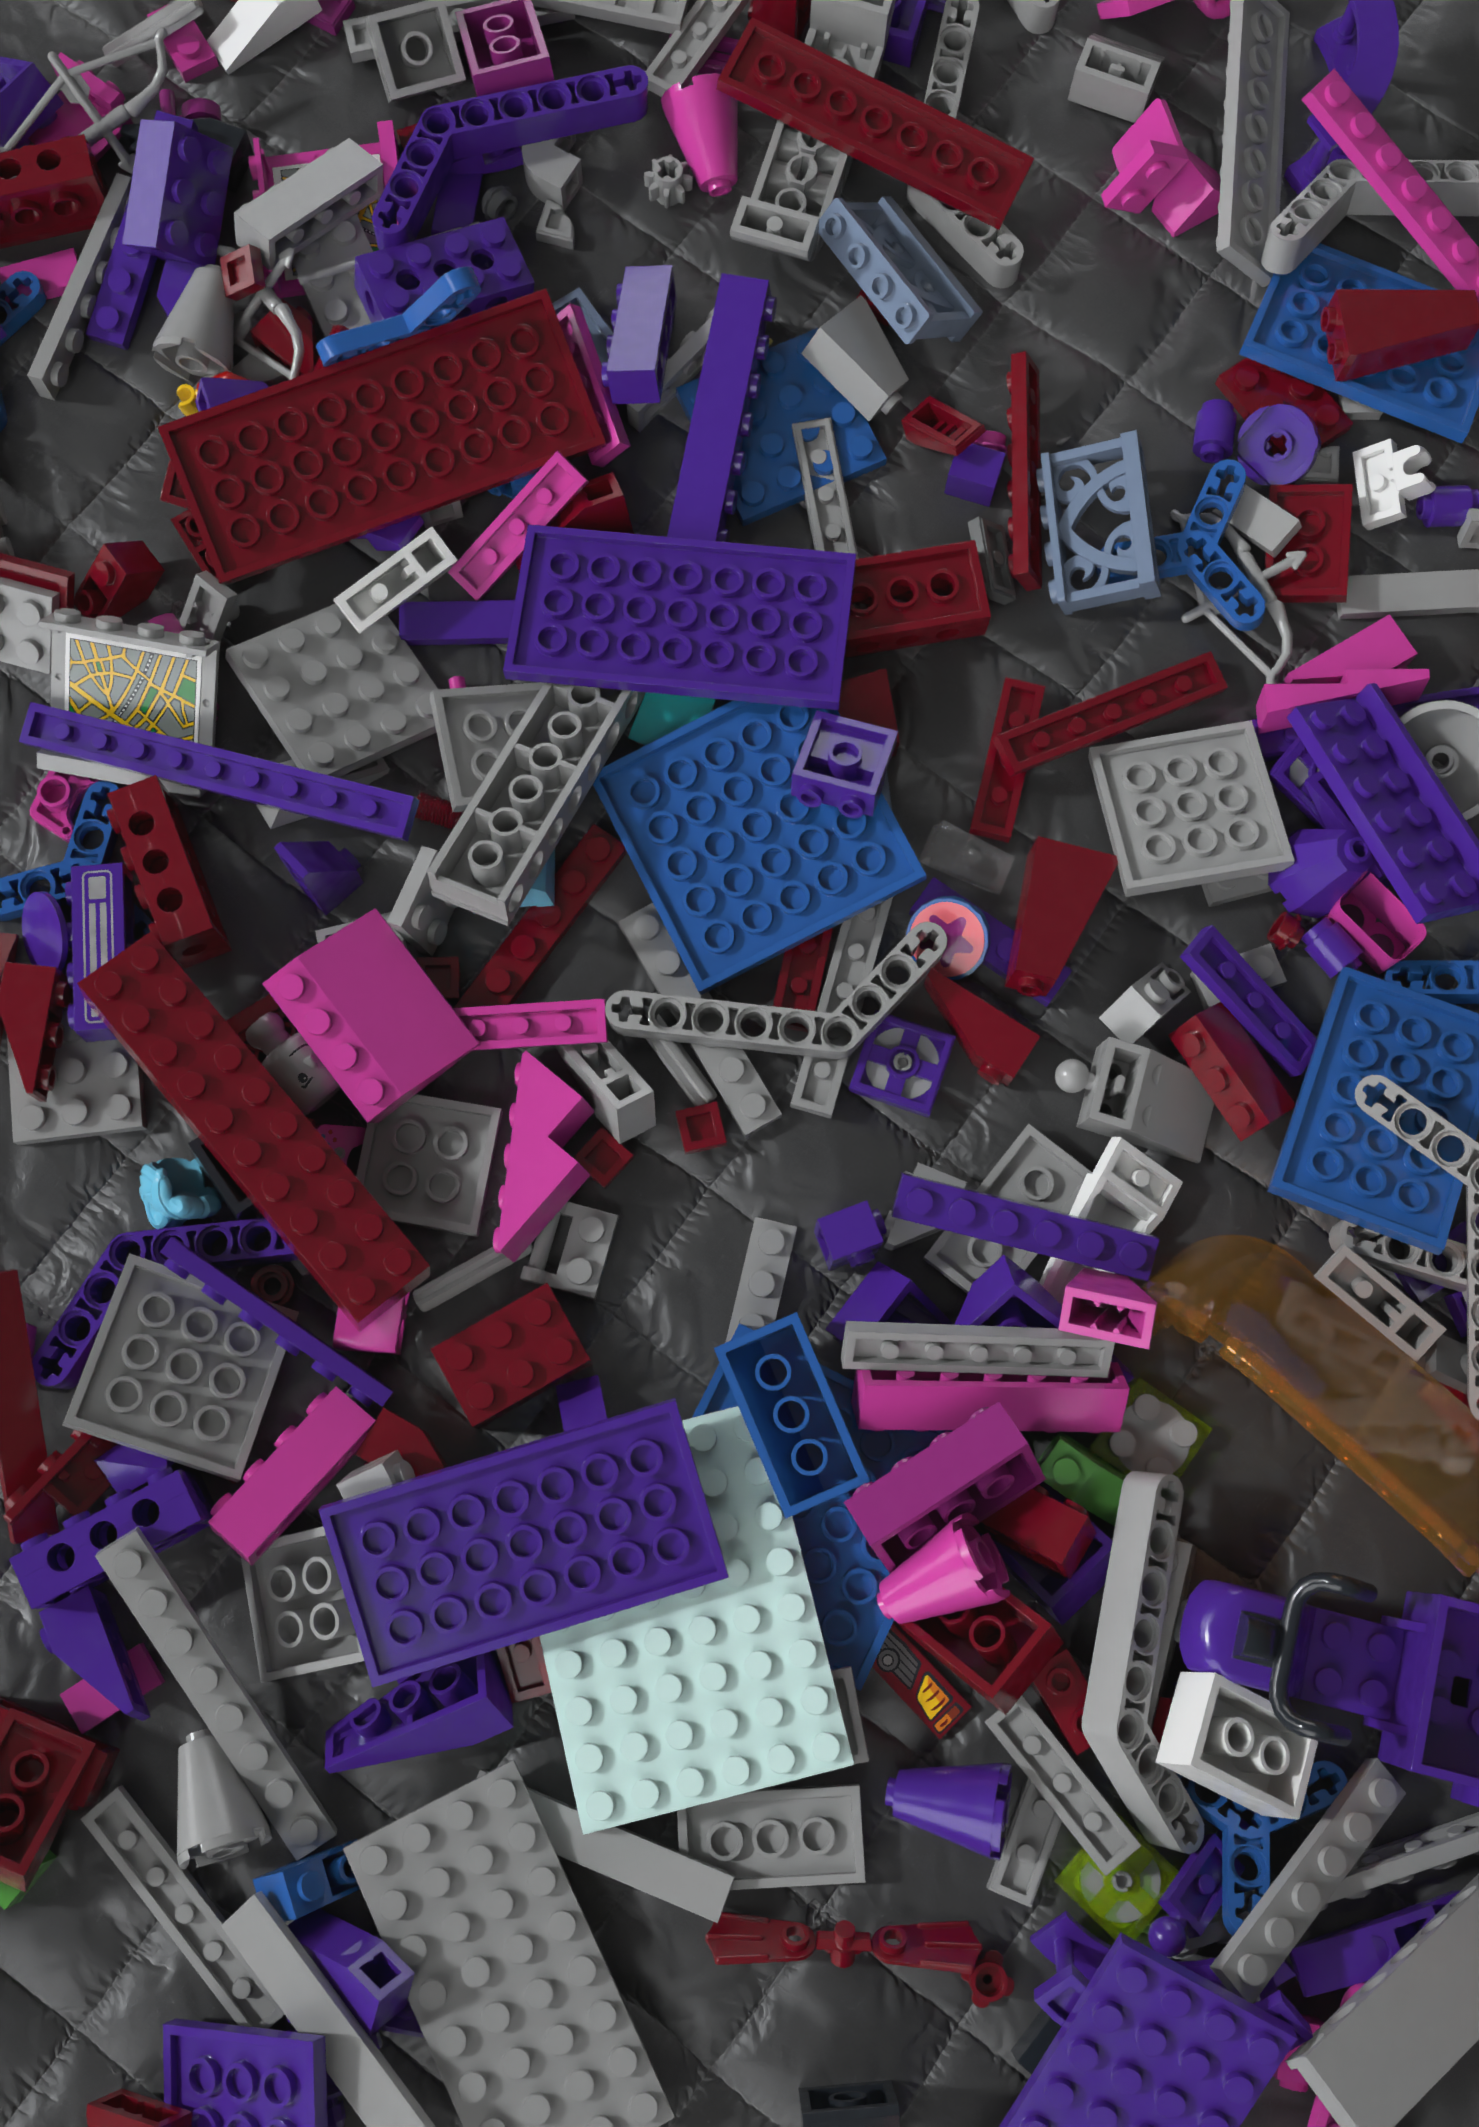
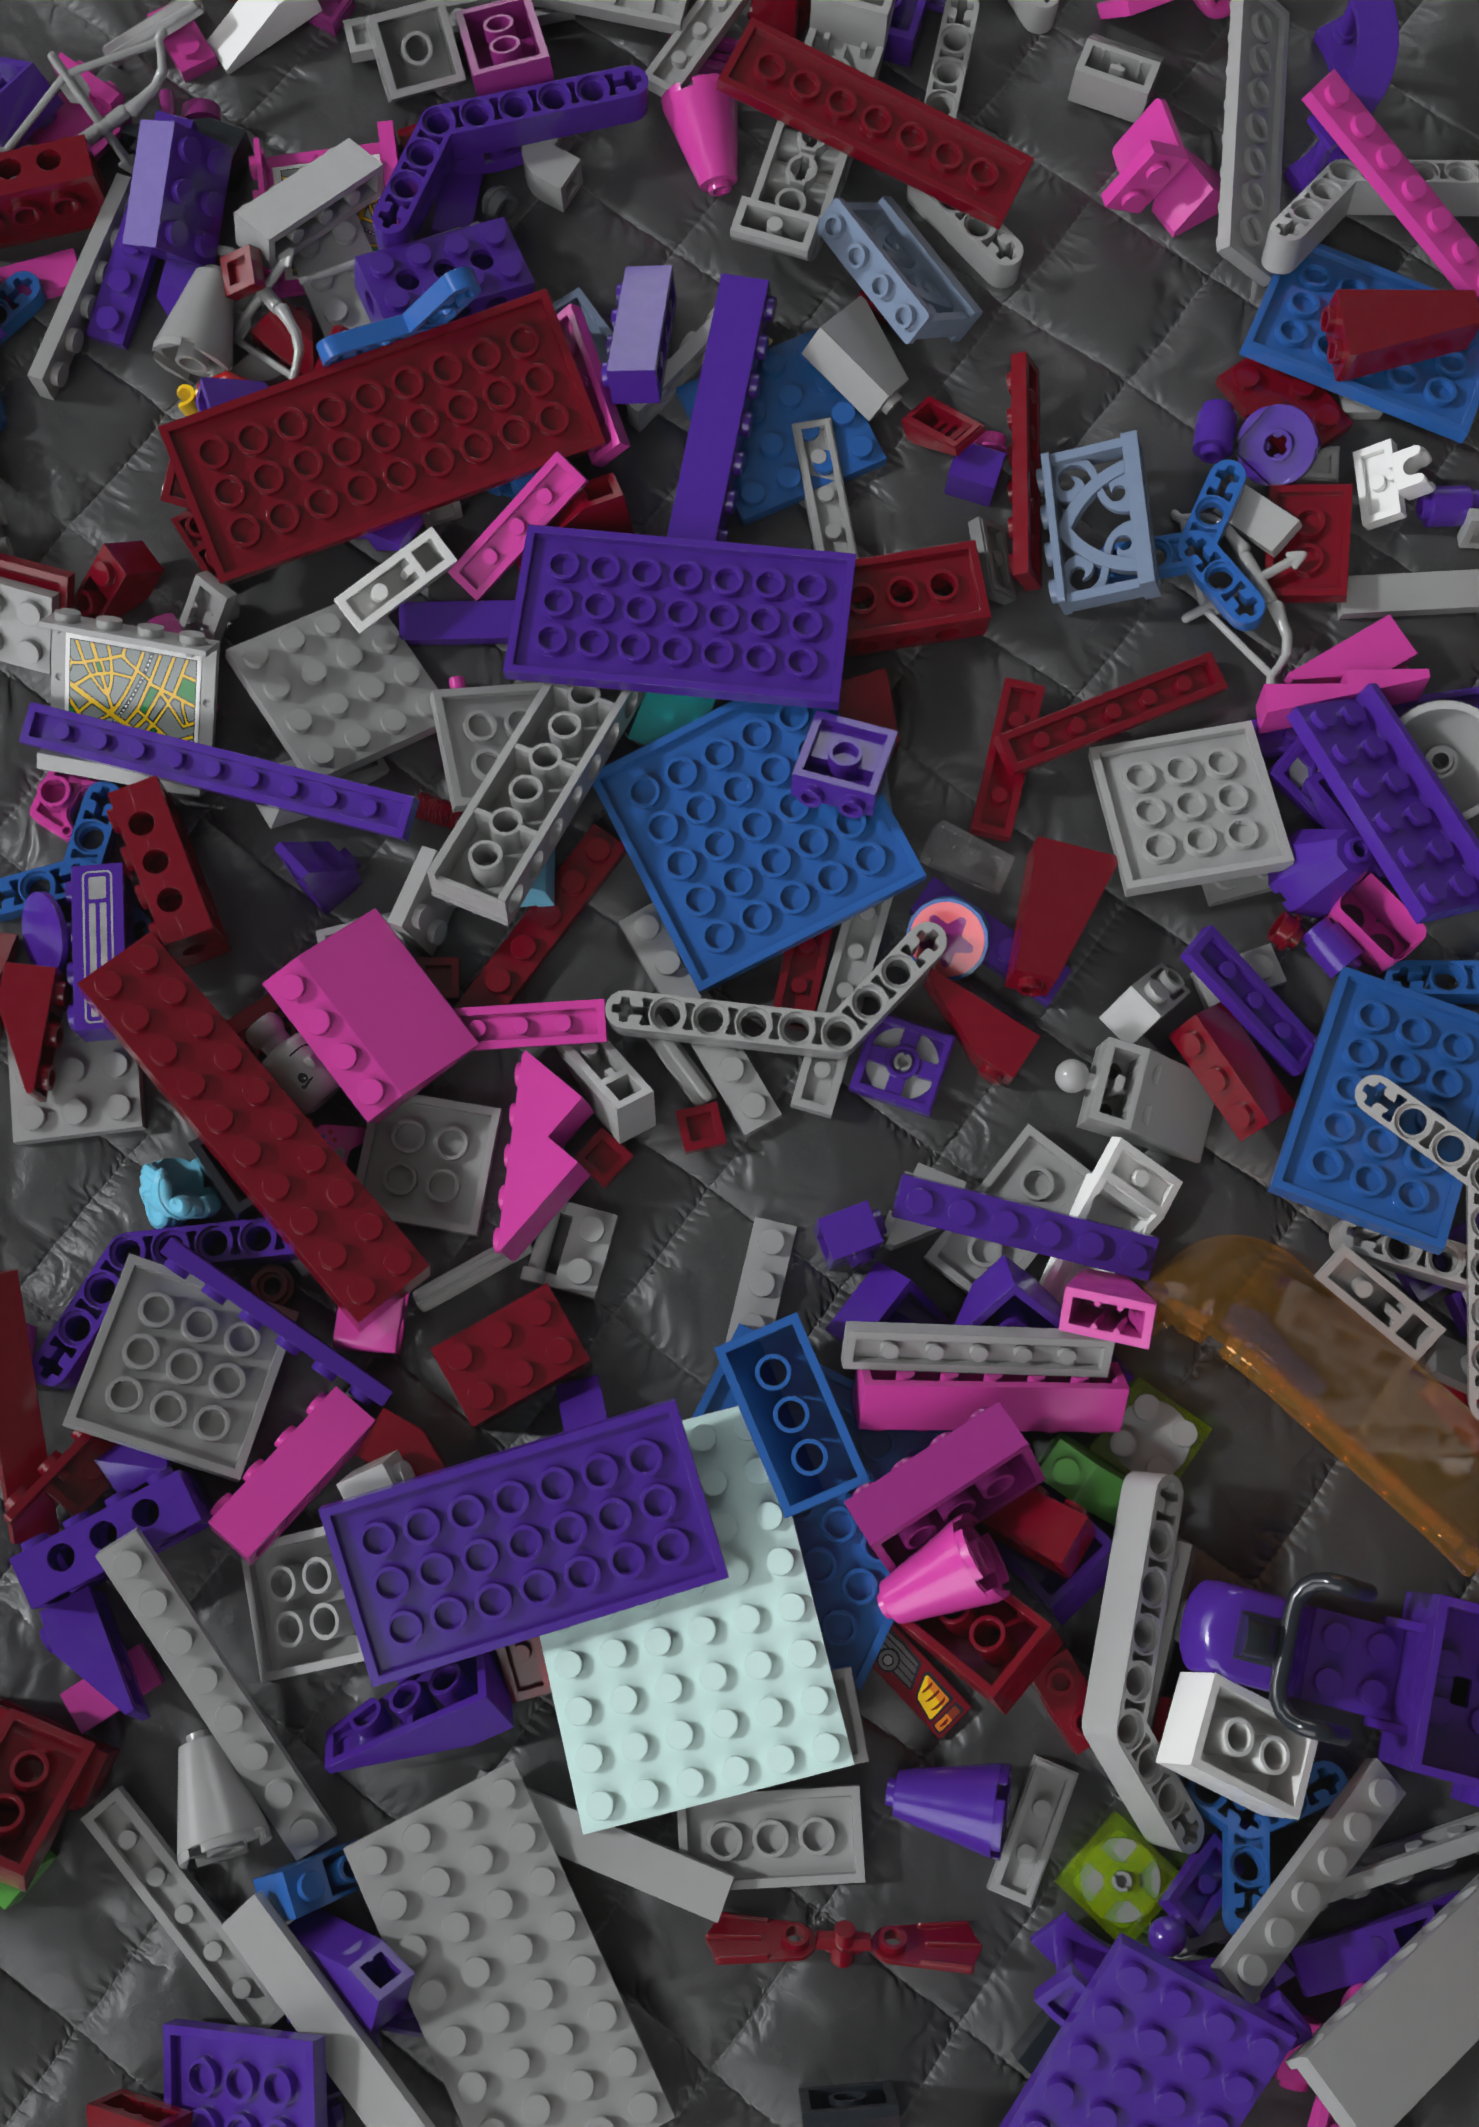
light grey tile [535,199,575,250] -> none
light grey gear [644,154,693,208] -> none
dark red plate [960,1950,1015,2008] -> none
light grey plate [984,1696,1141,1876] -> none

